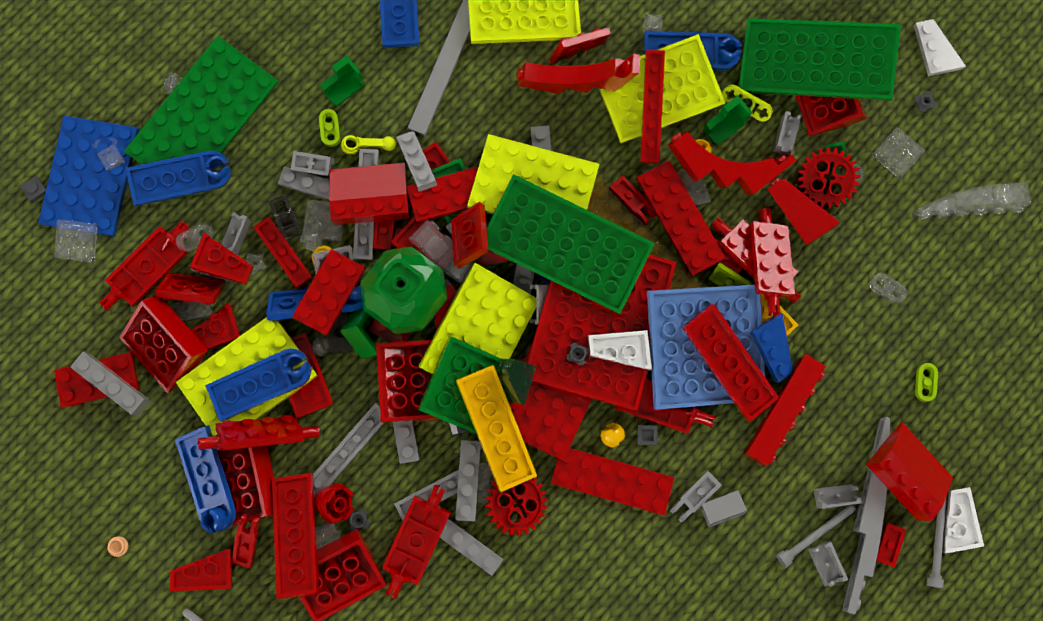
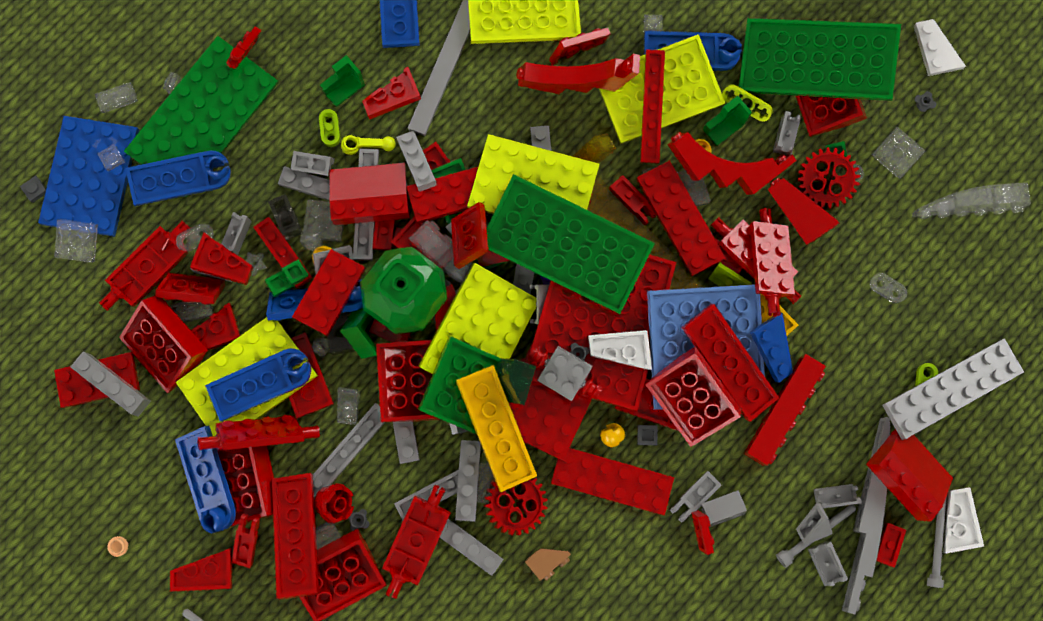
none -> clear plate [95,82,138,113]
none -> red hinge [227,27,262,69]
none -> green slope [265,259,309,298]
none -> clear slope [337,387,361,425]
none -> red wing [362,67,421,119]
none -> medium nougat slope [525,548,571,581]
none -> light grey plate [528,346,602,401]
none -> clear yellow slope [572,133,617,163]
none -> red slope [645,346,741,447]
none -> red plate [691,510,714,555]
none -> light grey slope [796,503,833,545]
none -> light grey plate [882,338,1024,440]

